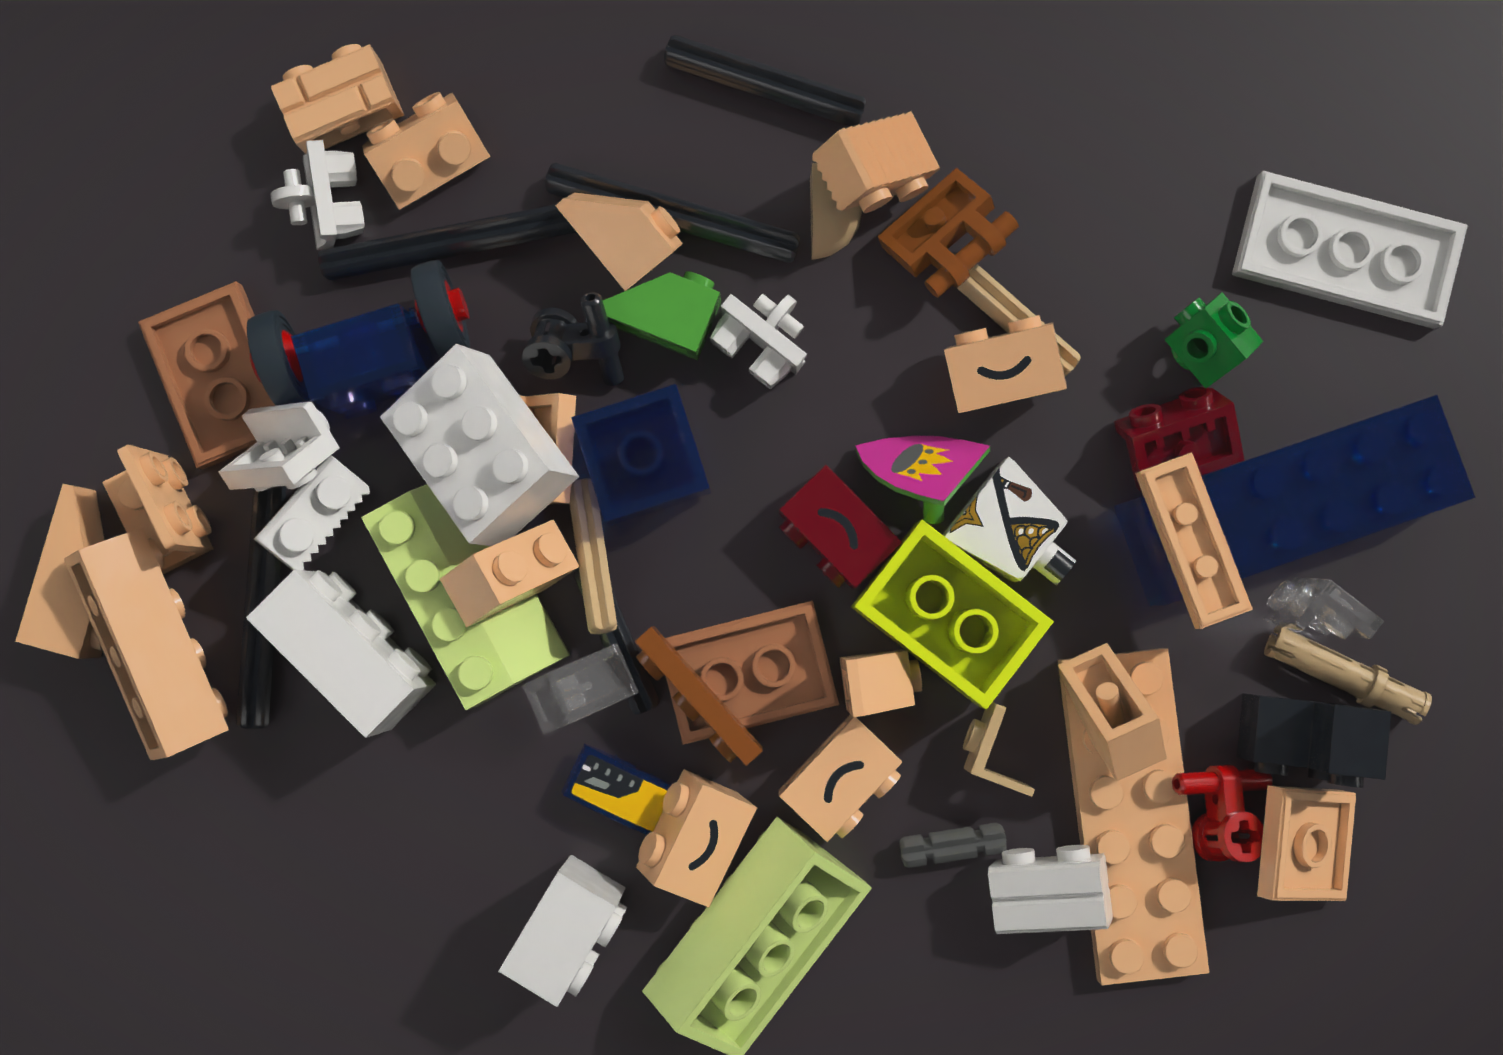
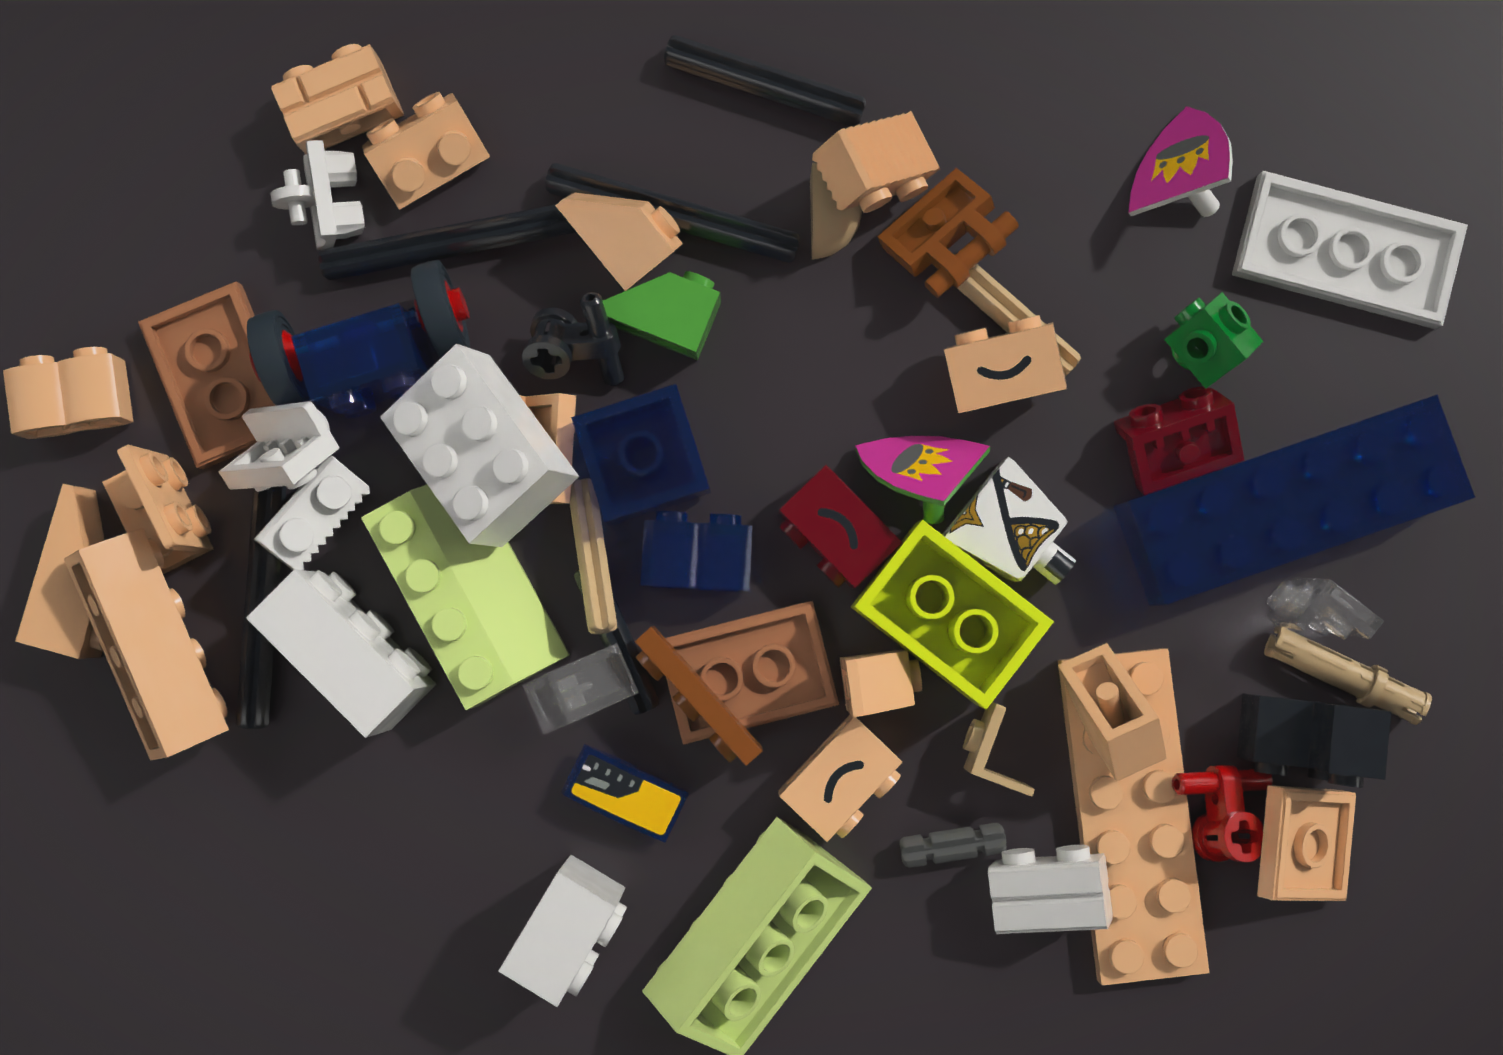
light nougat brick [440,519,580,627] -> none
light nougat brick [636,769,757,907] -> none
white hips [710,294,807,389] -> none
light nougat tile [1135,452,1253,629] -> none
none -> light nougat brick [3,347,134,439]
none -> clear blue brick [640,511,752,592]
none -> dark pink shield [1128,106,1233,217]

